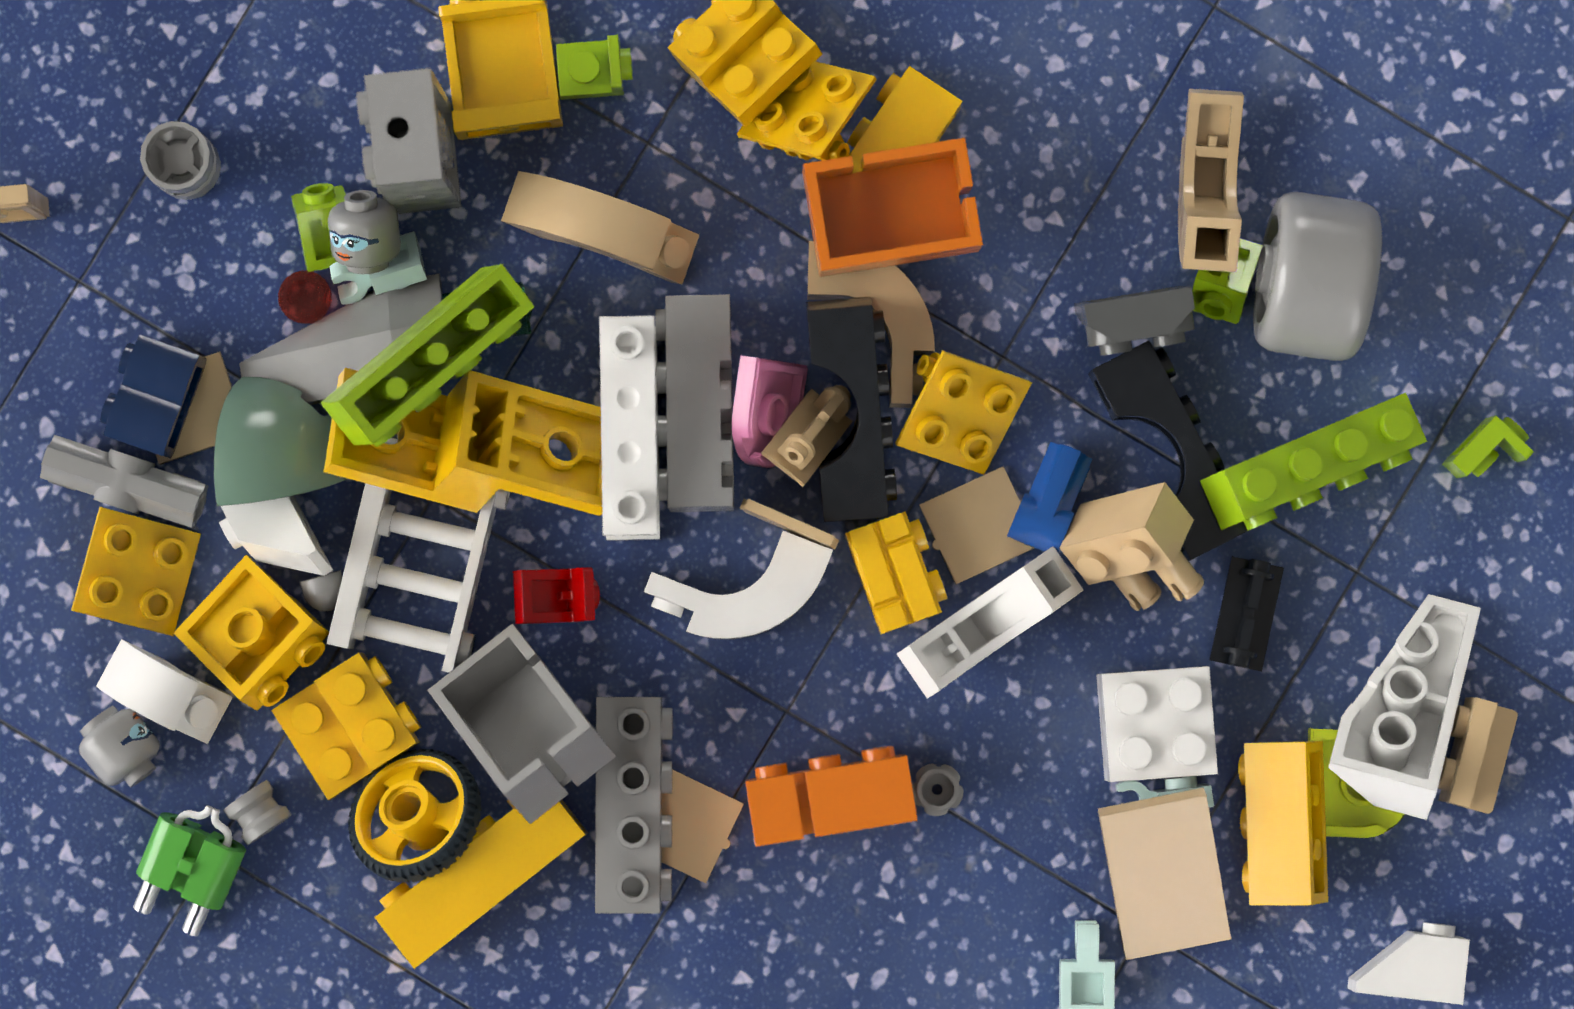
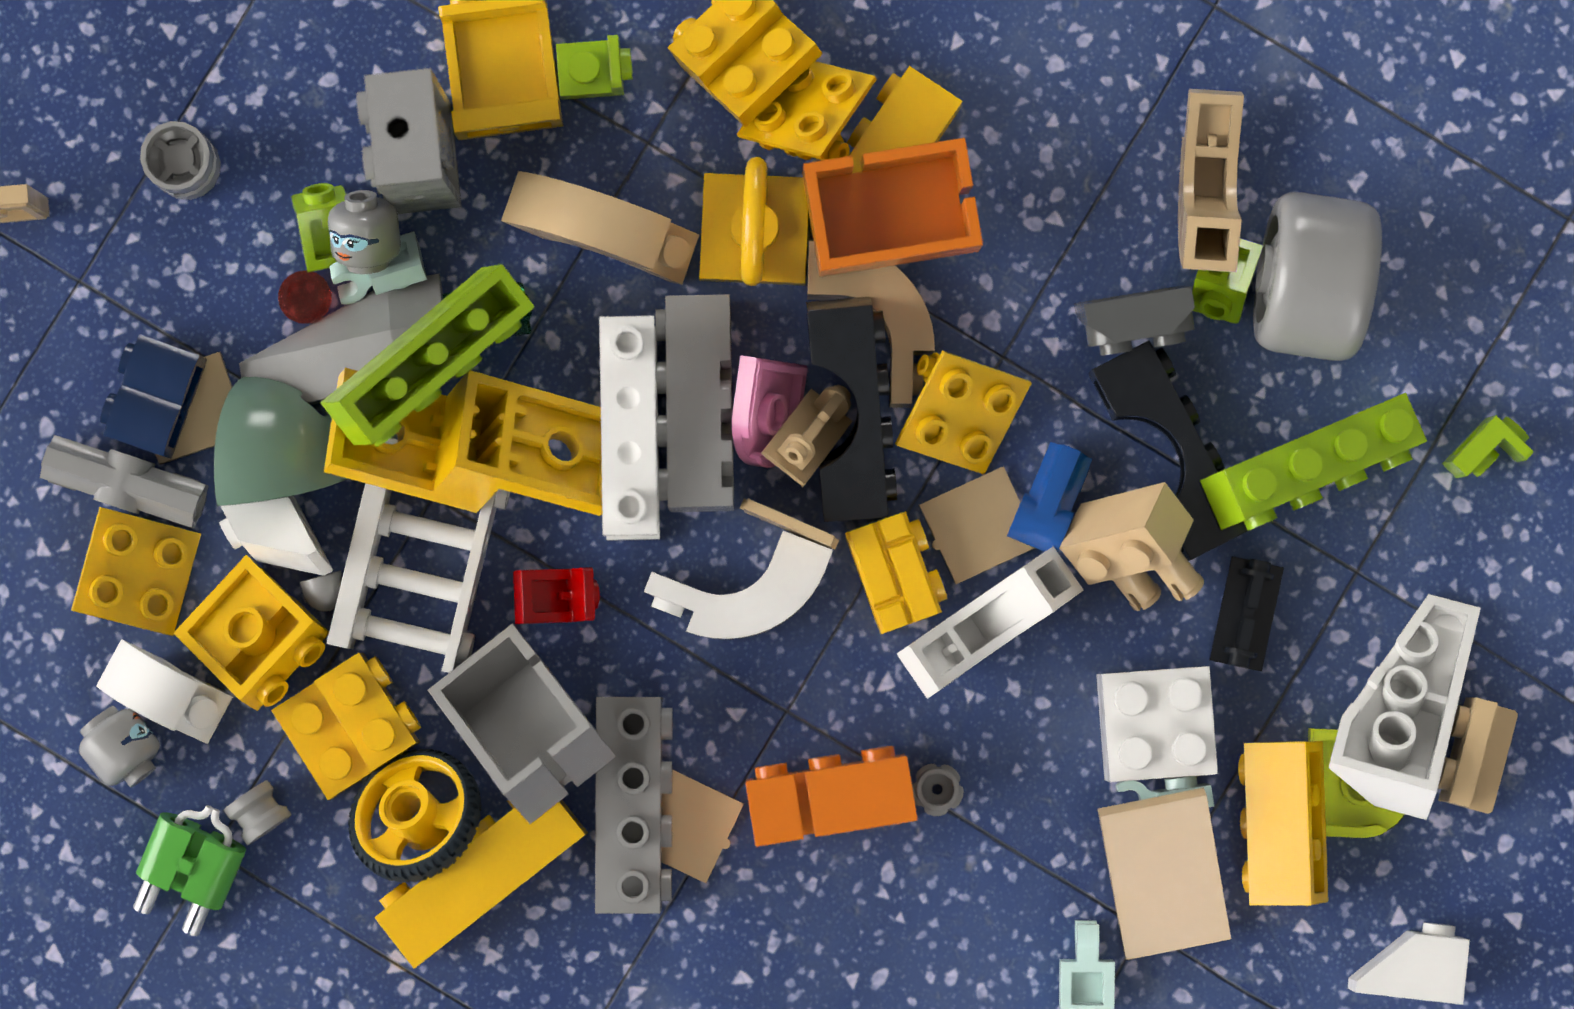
none -> yellow tile [699,157,809,286]

